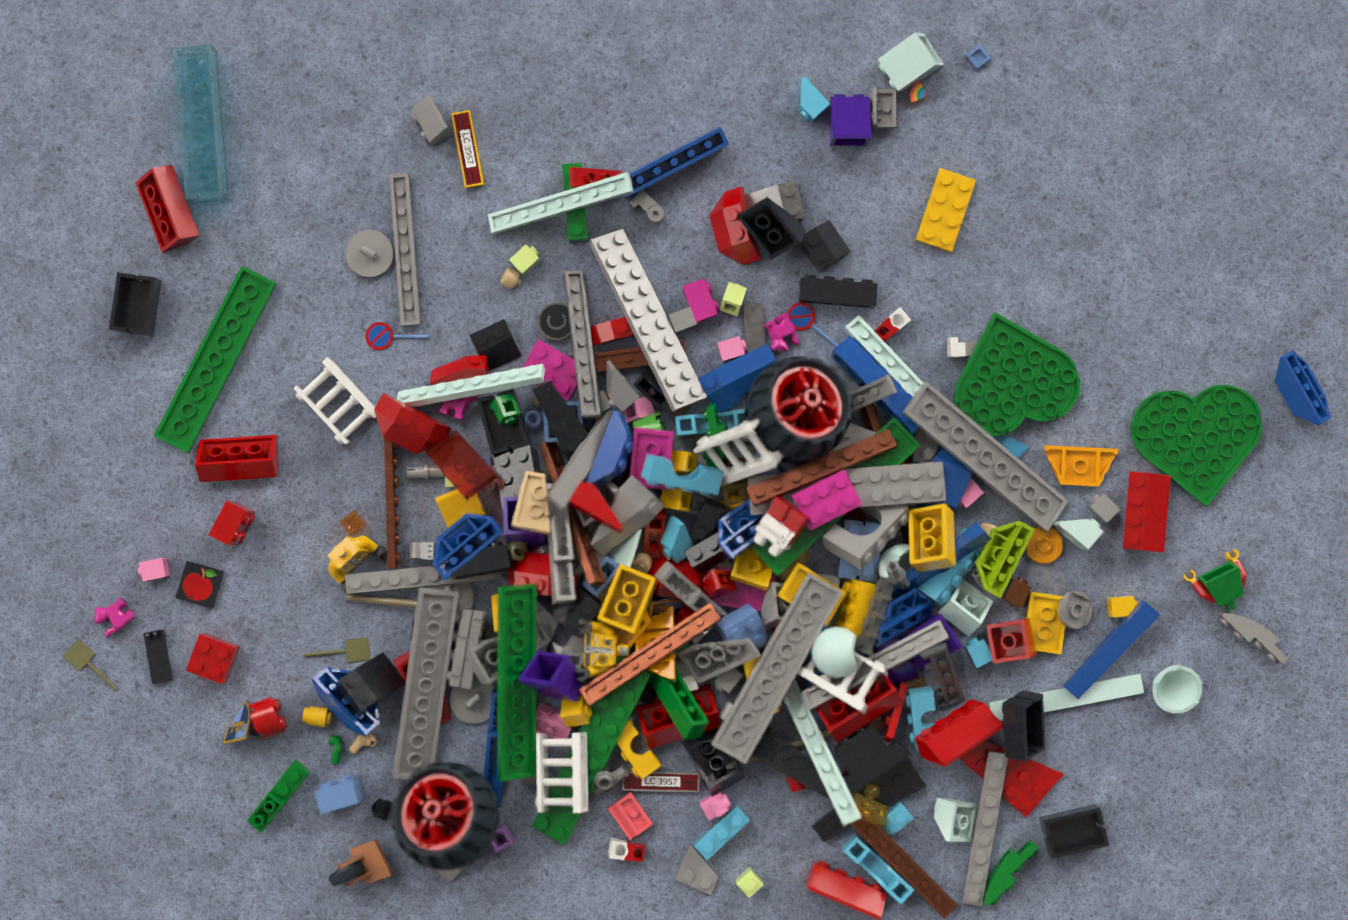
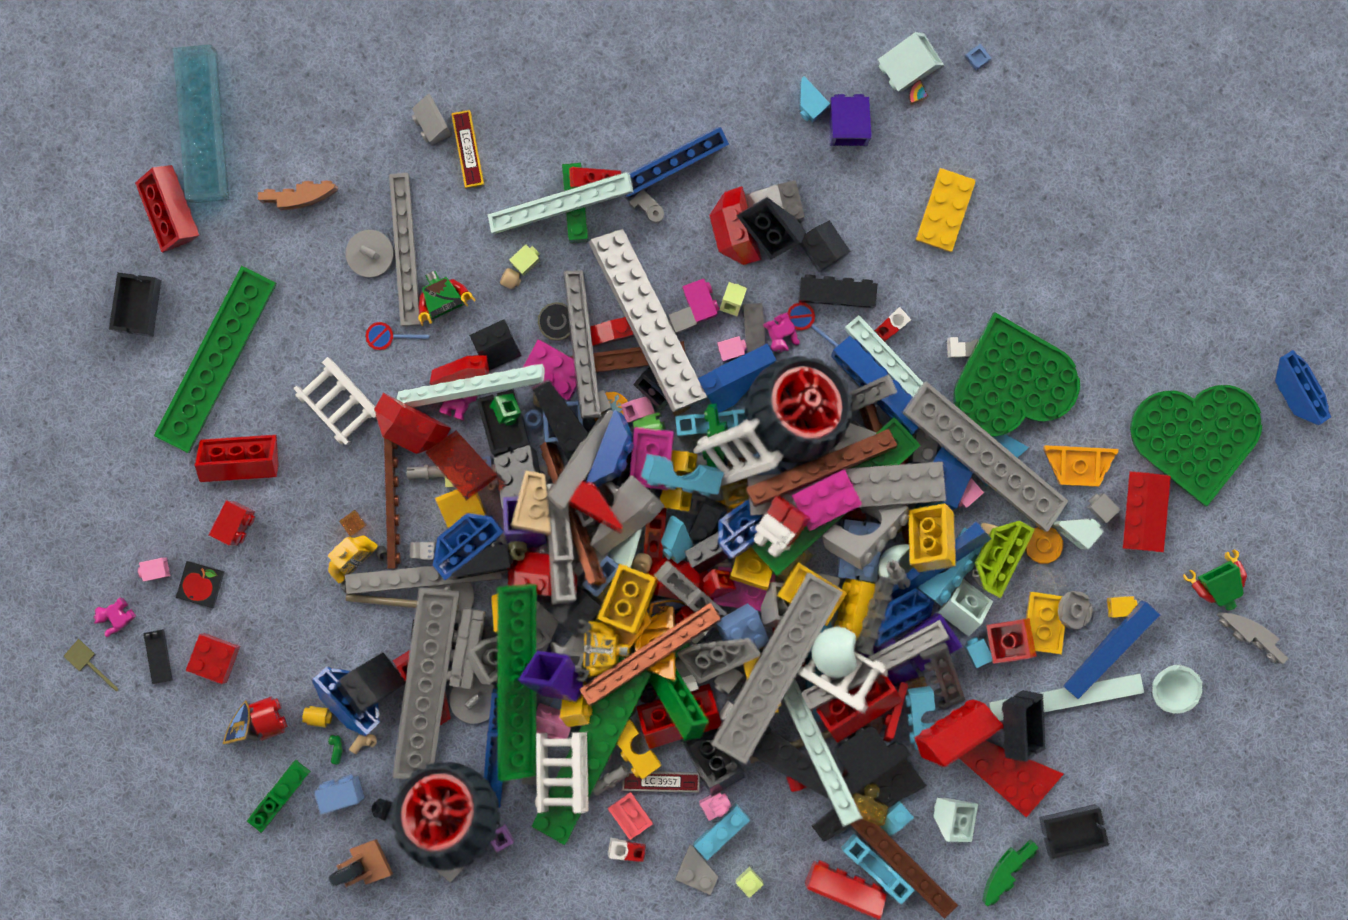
olive piece [304,637,370,663] -> none
light grey plate [594,771,614,790] -> none
light grey slope [606,360,640,412] -> none
light grey bracket [869,87,896,129] -> none
light grey plate [962,750,1008,906] -> none
reddish brown brick [1001,577,1032,608] -> none
none -> nougat slope [258,181,338,210]
none -> torso [418,271,475,326]

